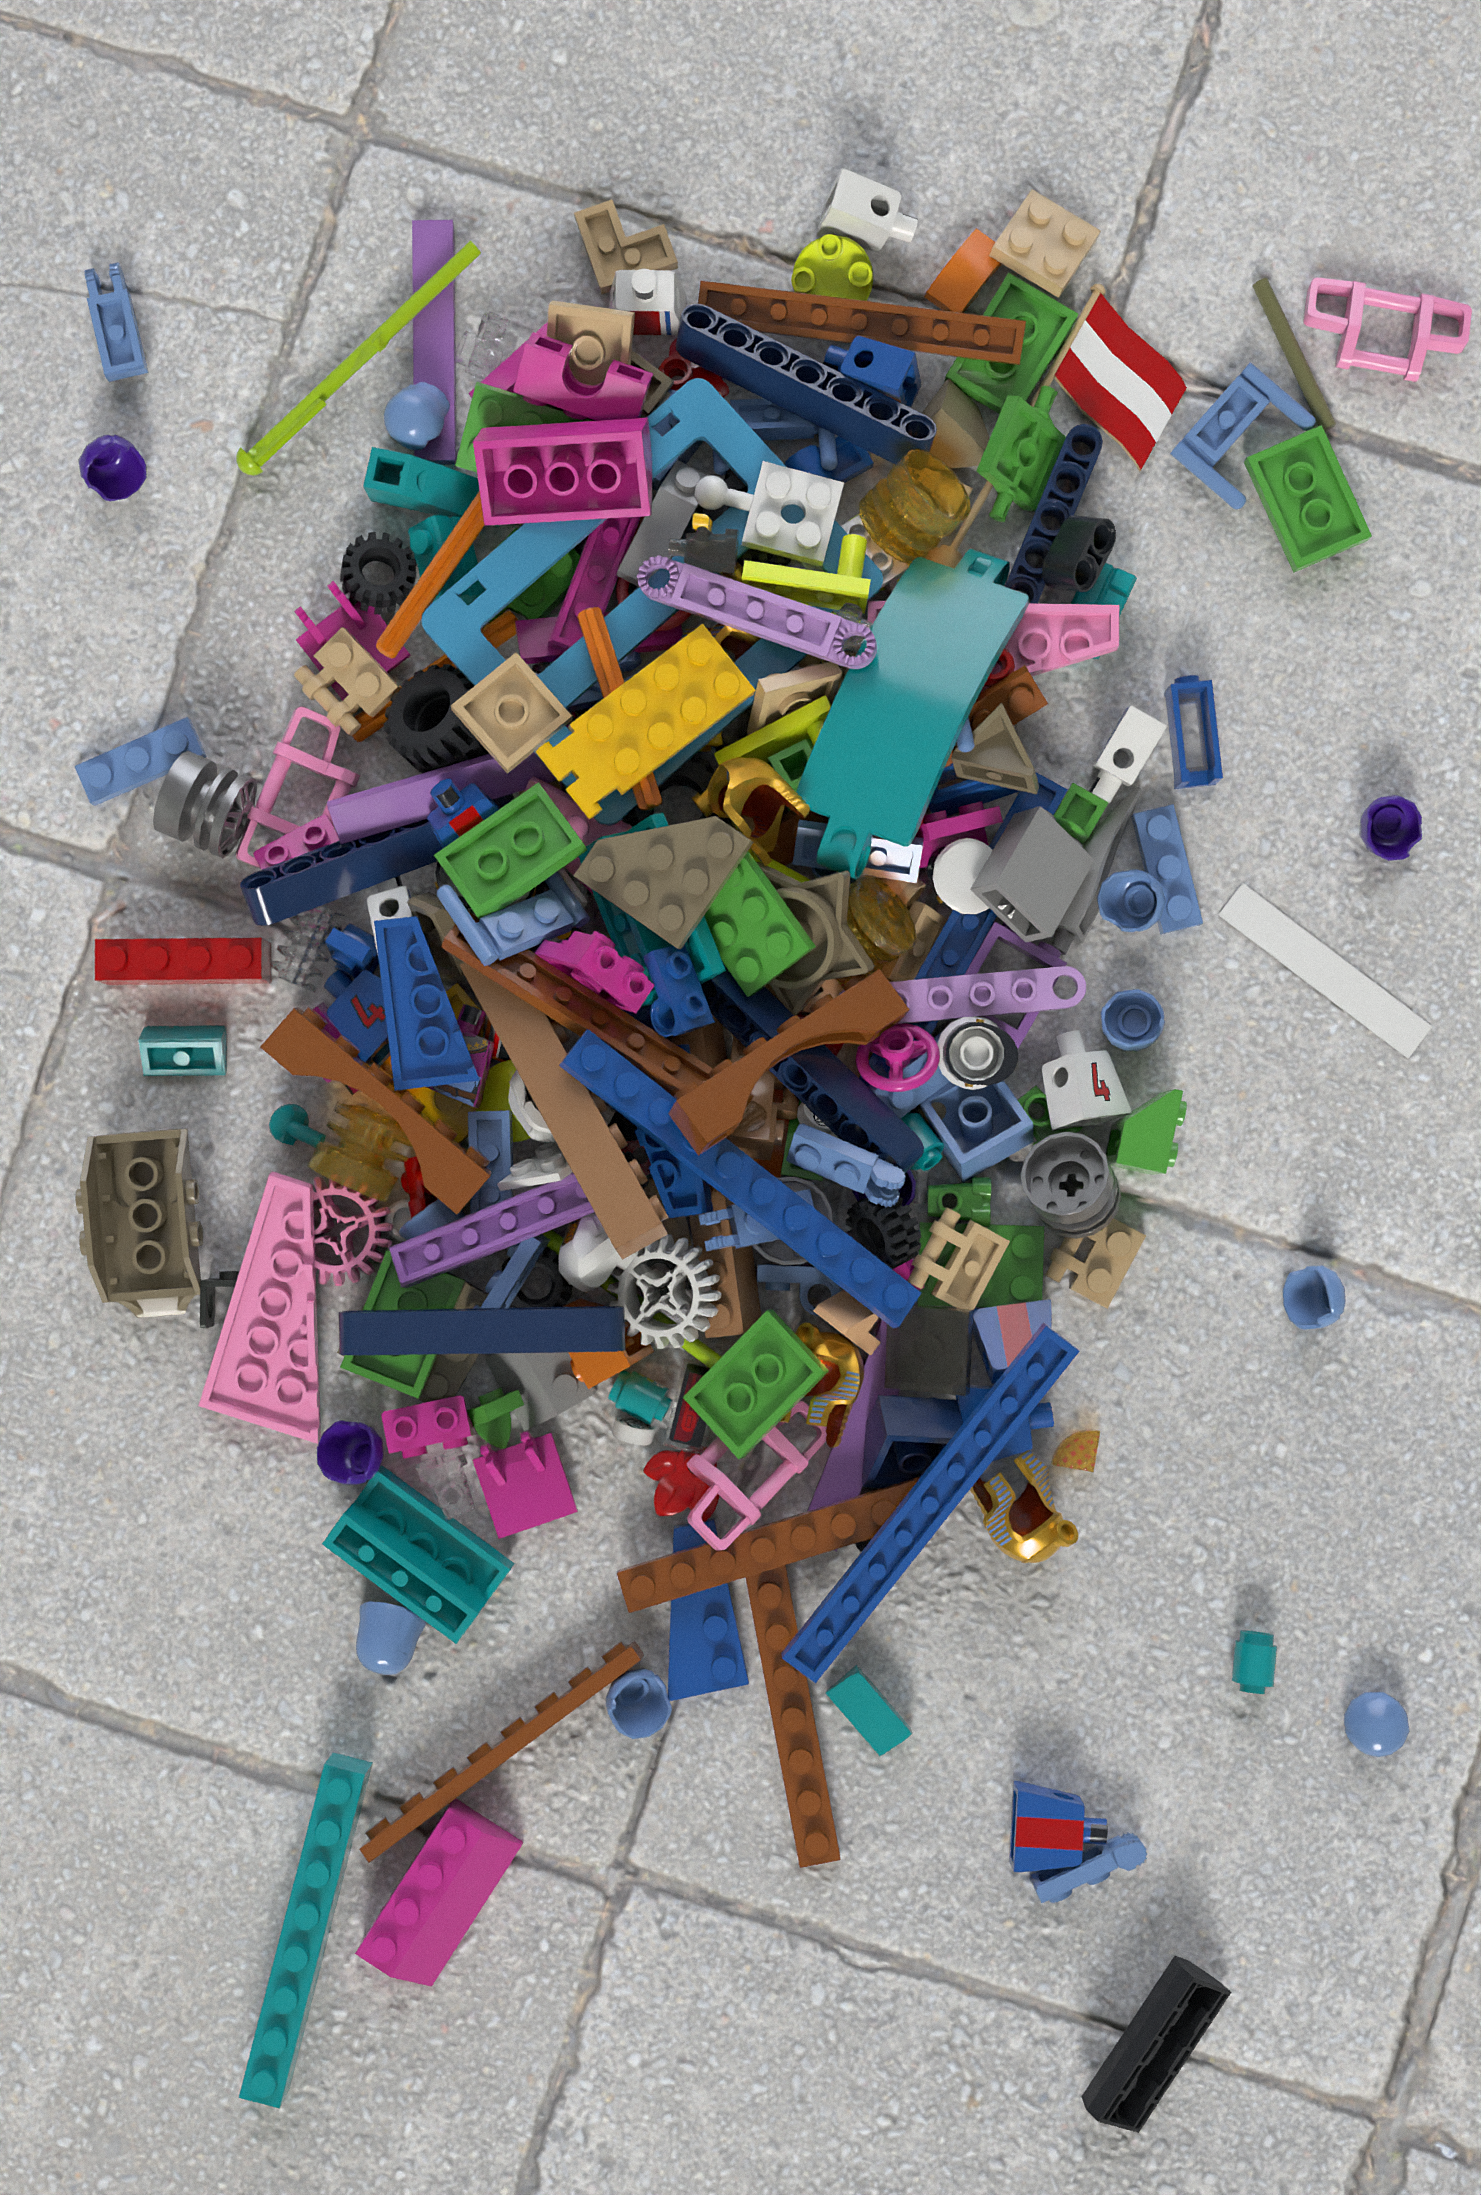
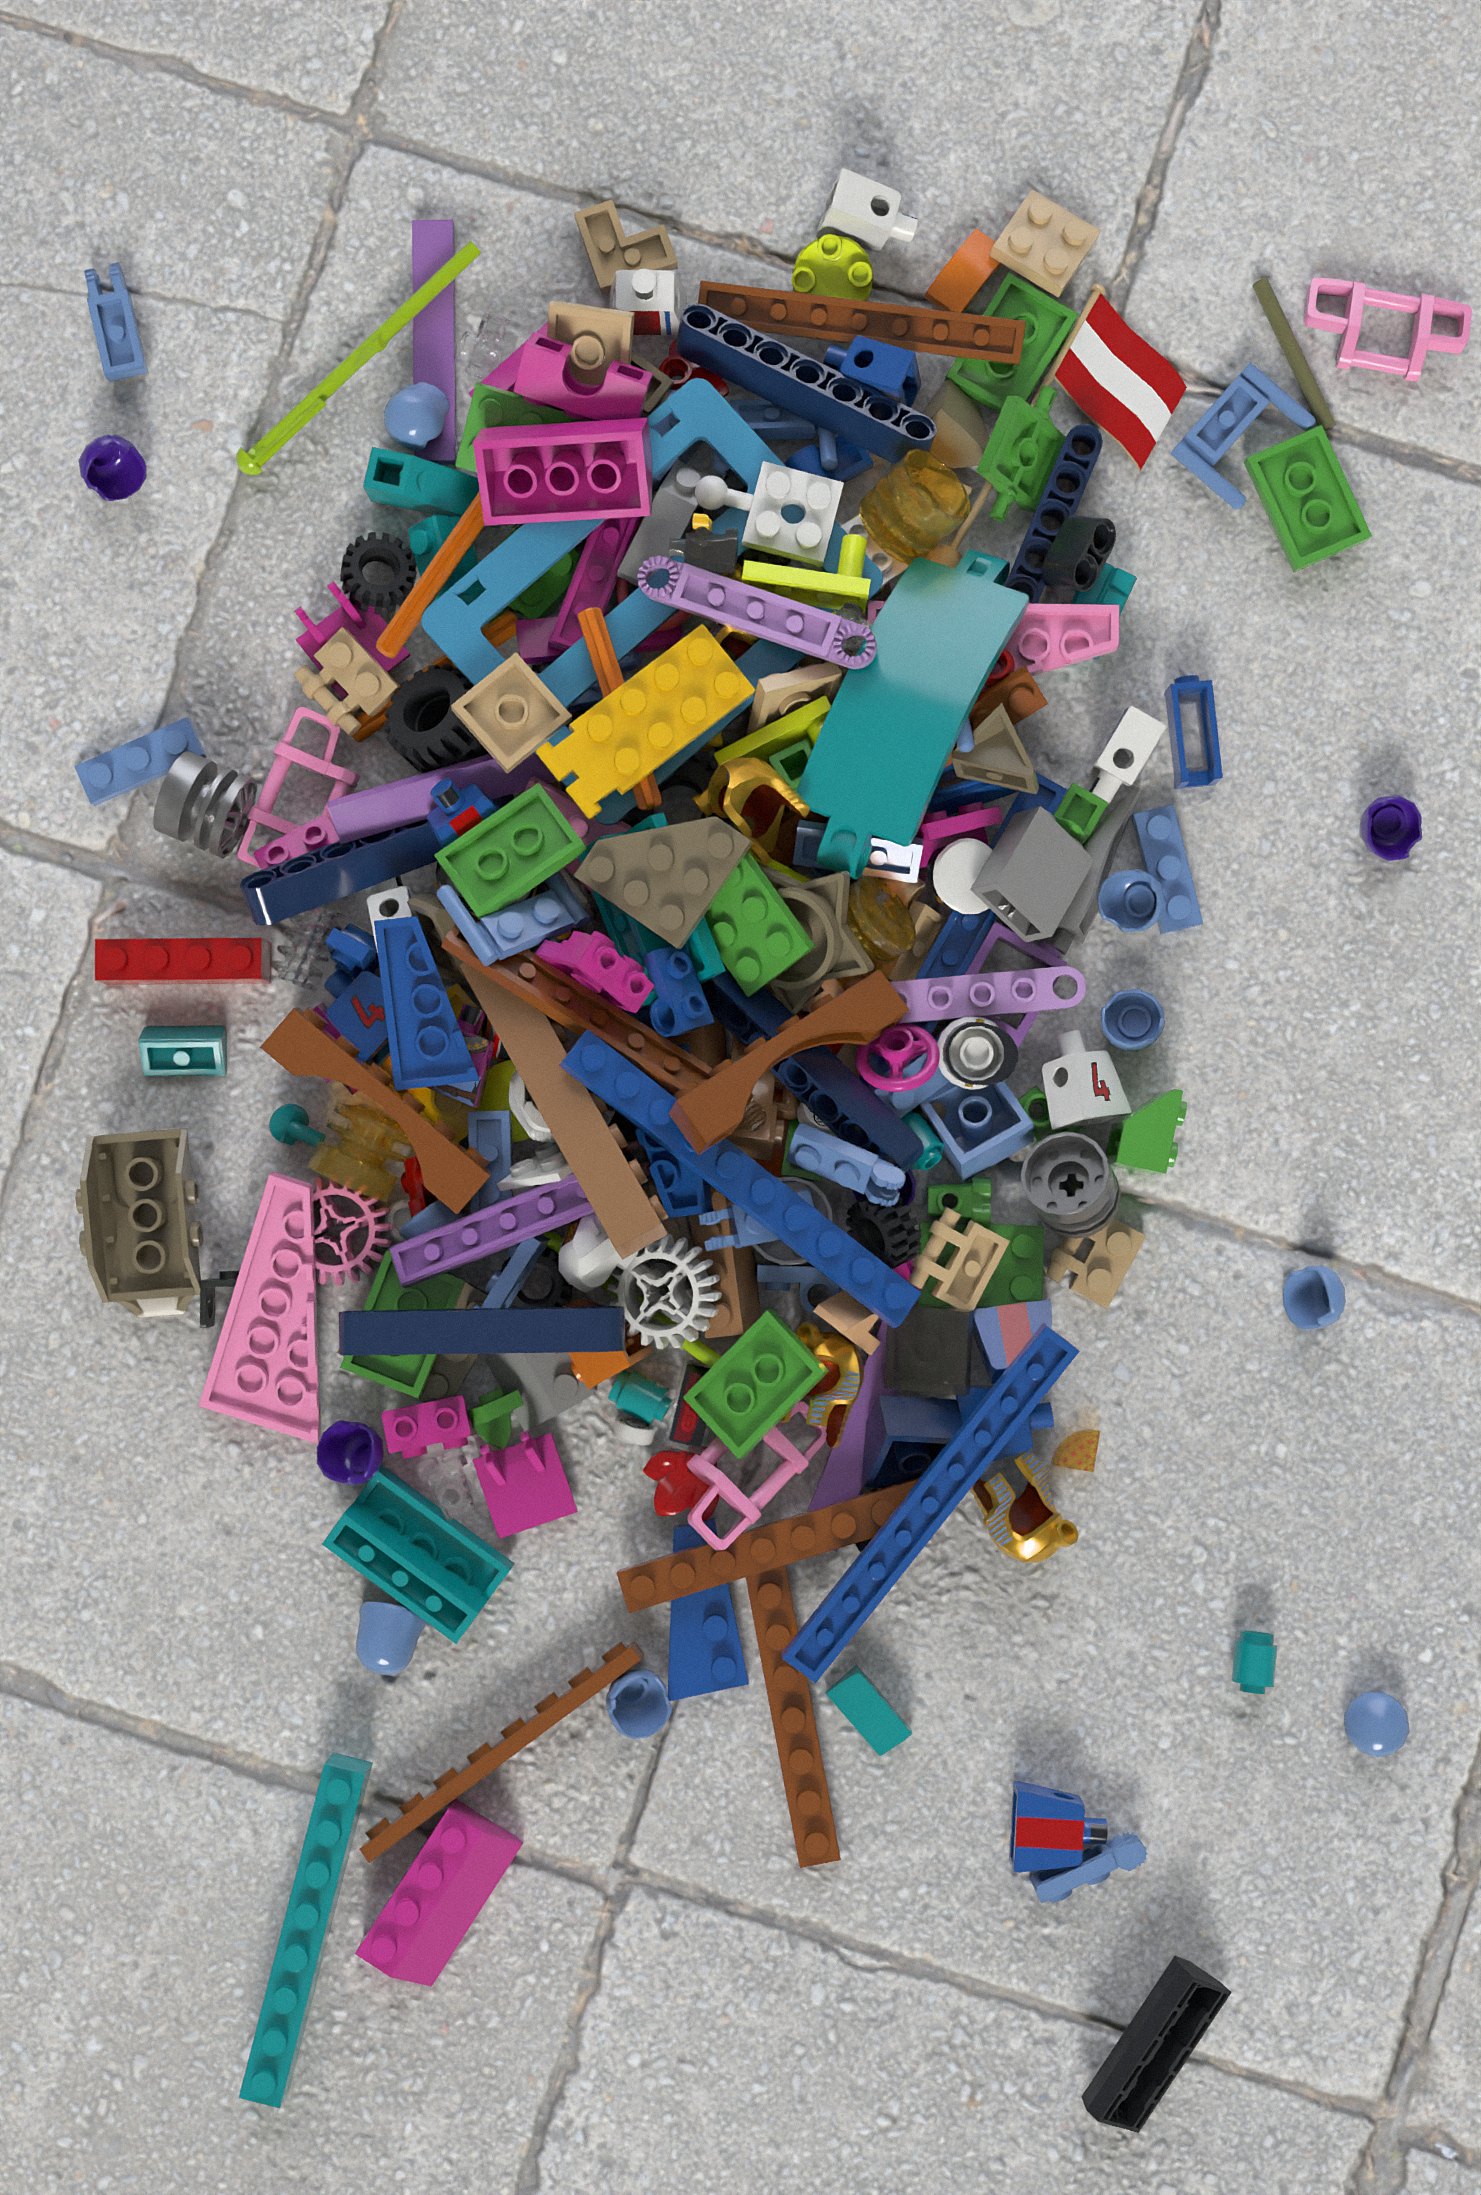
white sticker [1218,883,1433,1059] -> none

